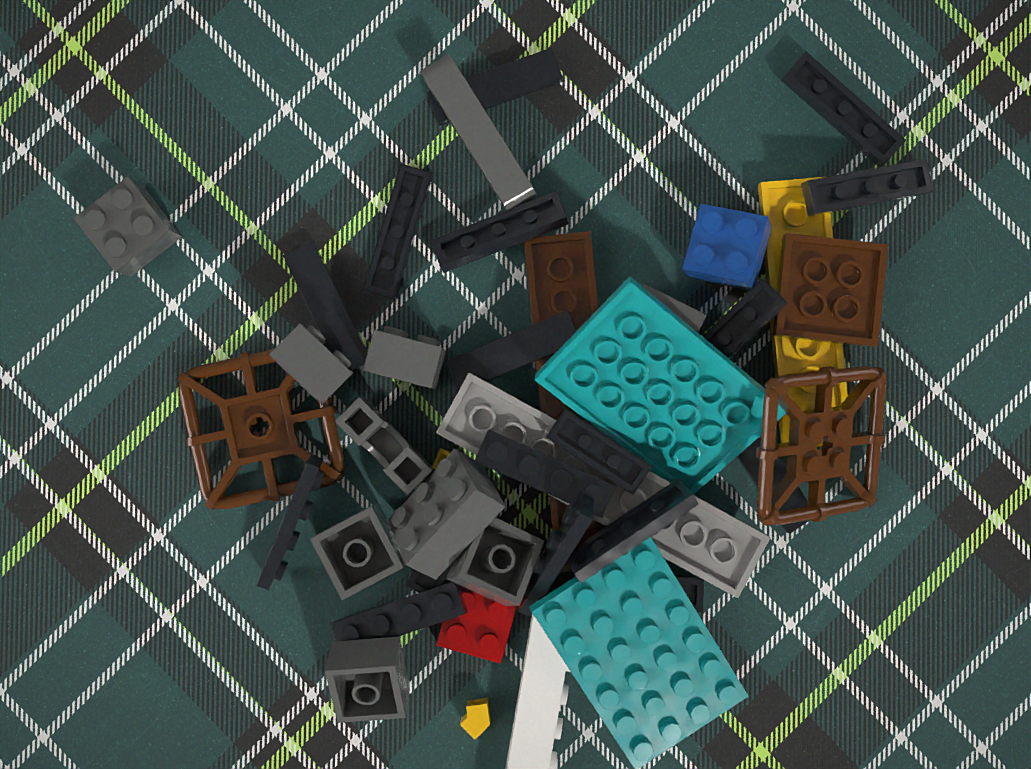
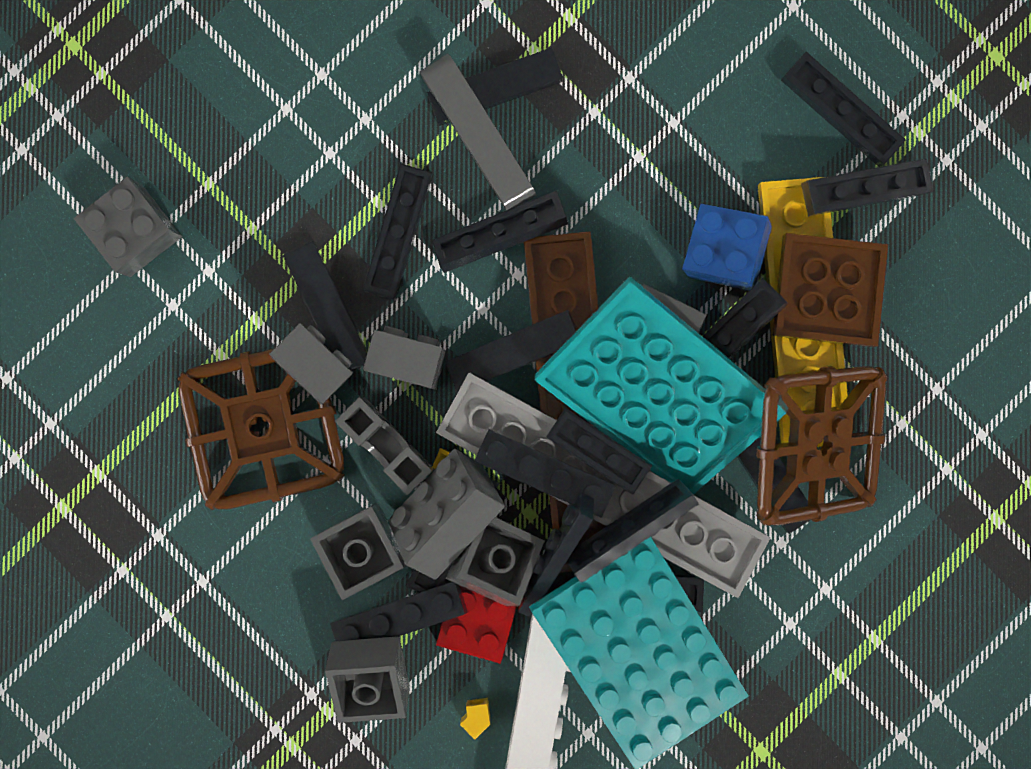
black plate [256,454,326,590] -> none

